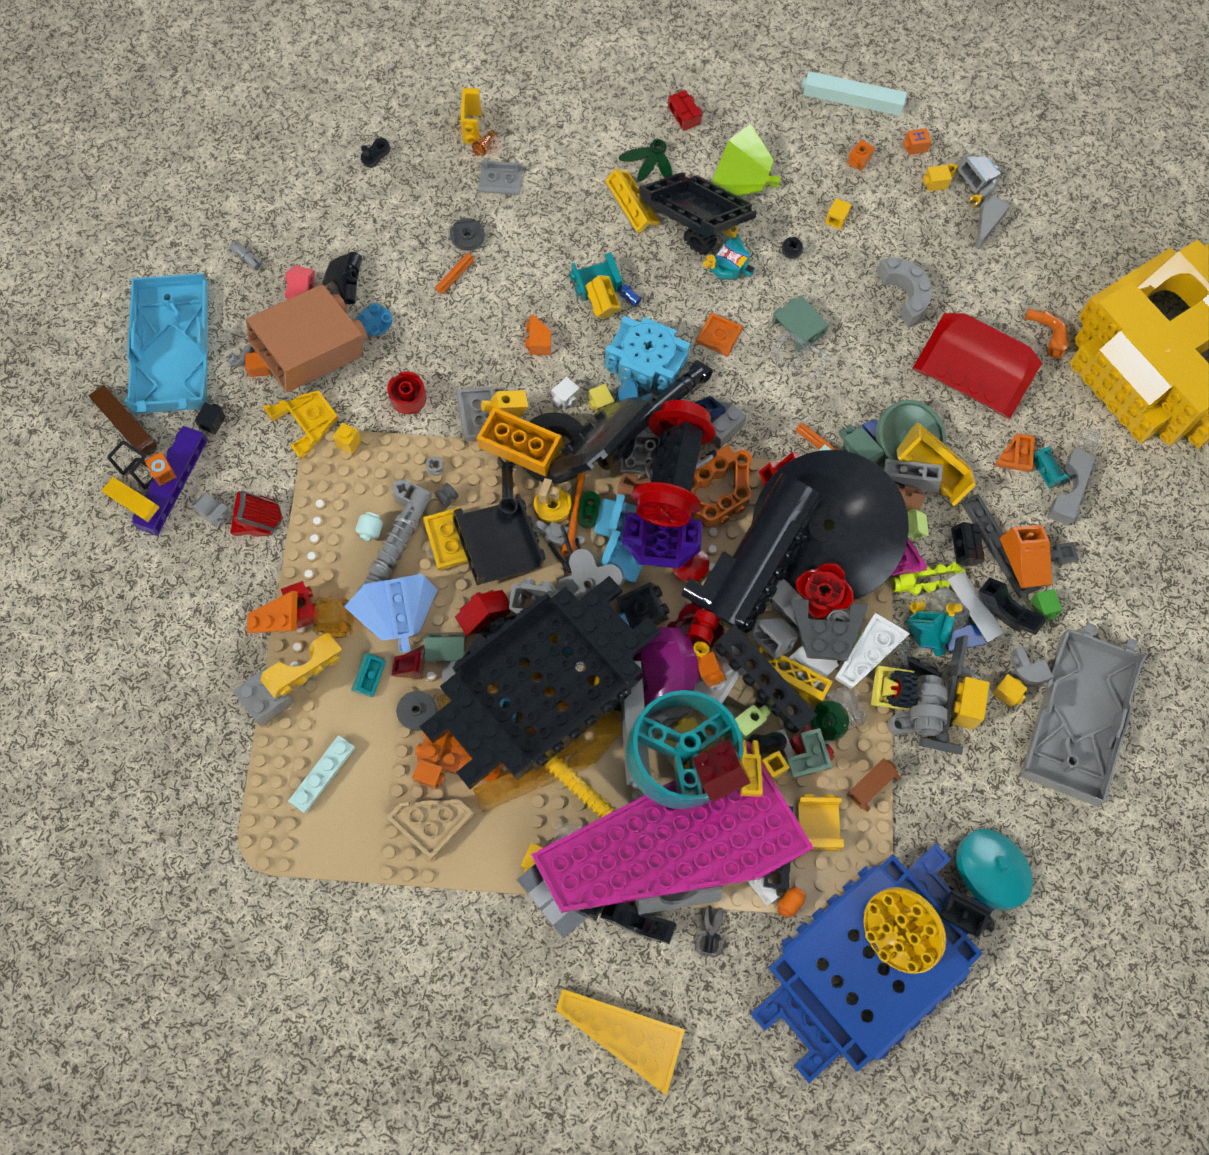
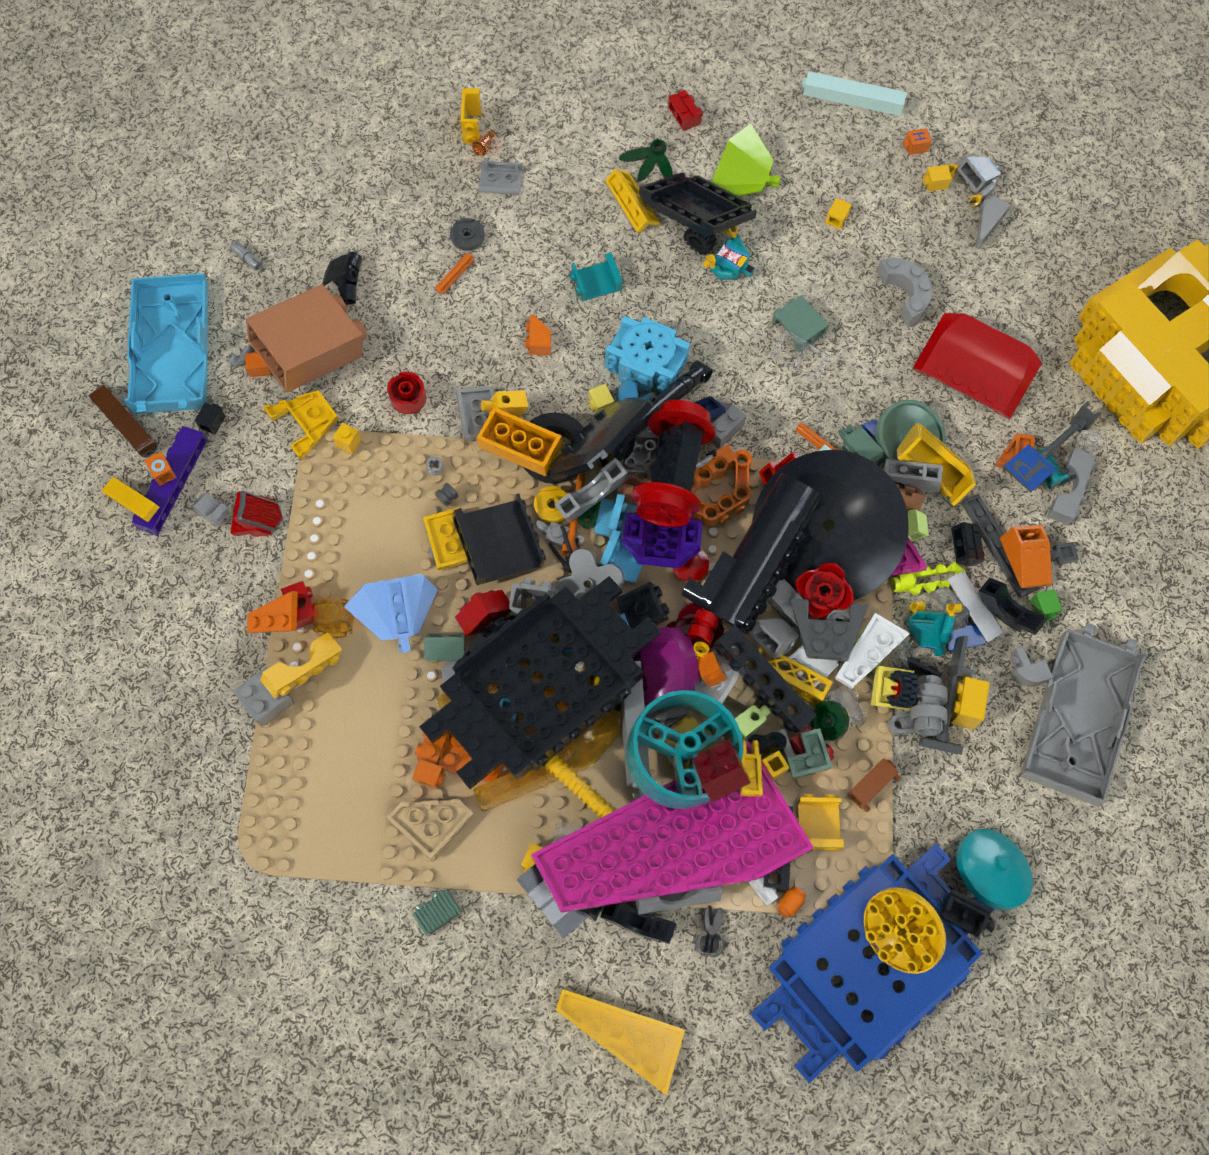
black piece [107,441,154,489] -> none
coral brick [285,265,315,300] -> none
light aqua plate [288,735,355,814] -> none
teal slope [351,653,386,697] -> none
light aqua head [355,512,383,542] -> none
dark azure dish [356,303,393,336] -> none
light grey piece [357,480,432,591] -> none
black piece [360,138,391,168] -> none
dark red slope [391,645,425,680] -> none
dark grey plate [396,691,437,731] -> none
black piece [497,456,518,519] -> none
tan tile [539,478,560,504] -> none
white brick [551,377,580,410] -> none
yellow brick [585,275,621,318] -> none
blue pin [619,284,642,306] -> none
orange tile [696,312,743,357] -> none
black piece [781,237,804,259] -> none
orange brick [847,139,875,171] -> none
yellow brick [992,674,1027,708] -> none
orange piece [1025,308,1069,359] -> none
none -> sand green brick [412,889,462,937]
none -> light grey arch [554,458,631,523]
none -> piece [1003,402,1101,493]

